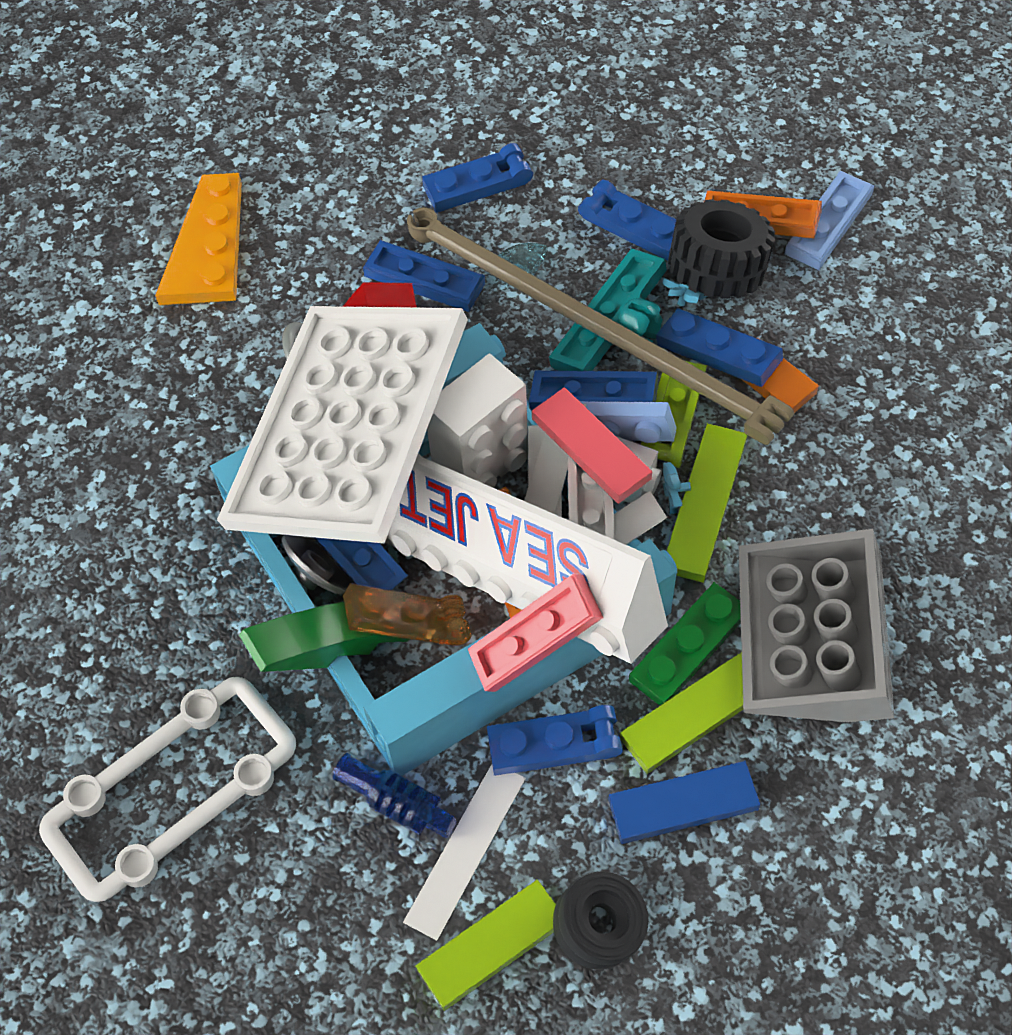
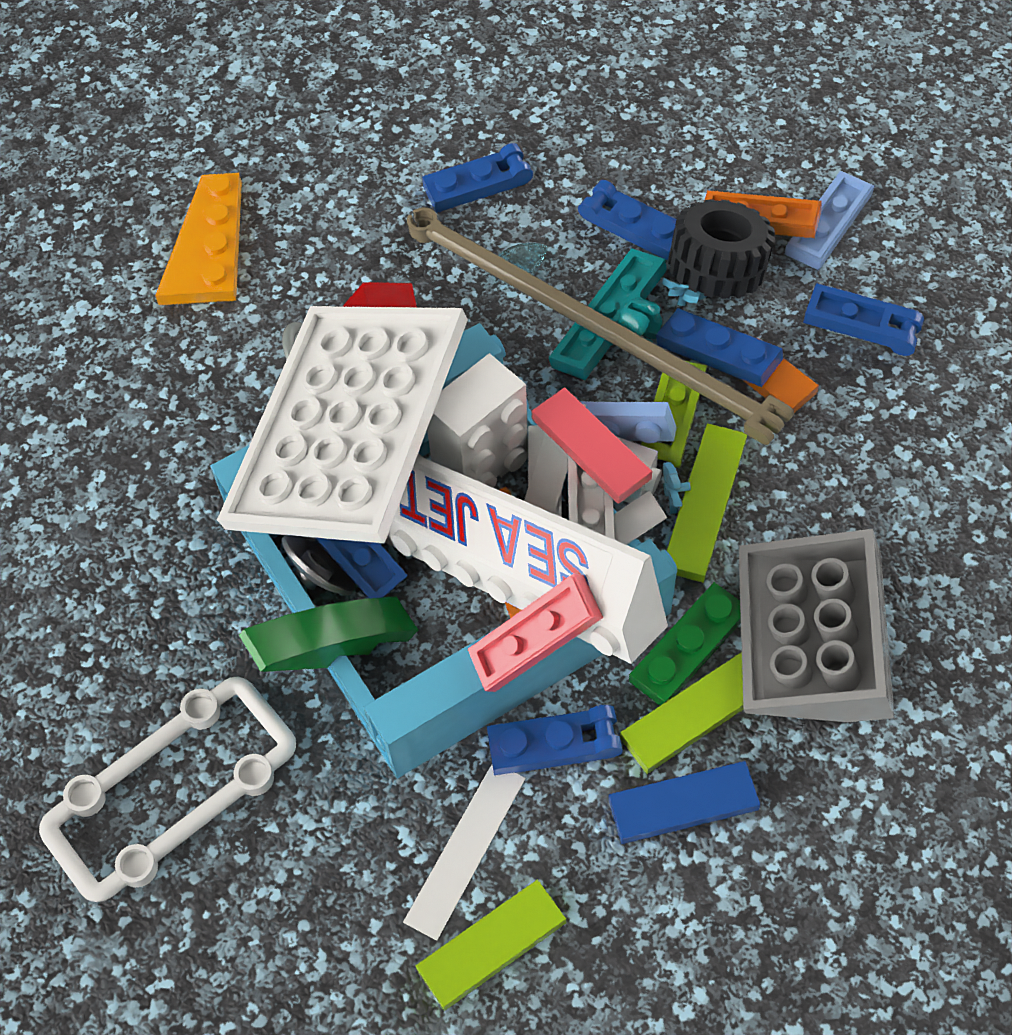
clear blue hinge [332,753,457,839] -> none
clear orange plate [343,583,472,646] -> none
blue tile [363,240,485,312] -> none
blue plate [529,370,658,411] -> none
black tyre [553,872,649,969] -> none
none -> blue plate [803,283,924,356]

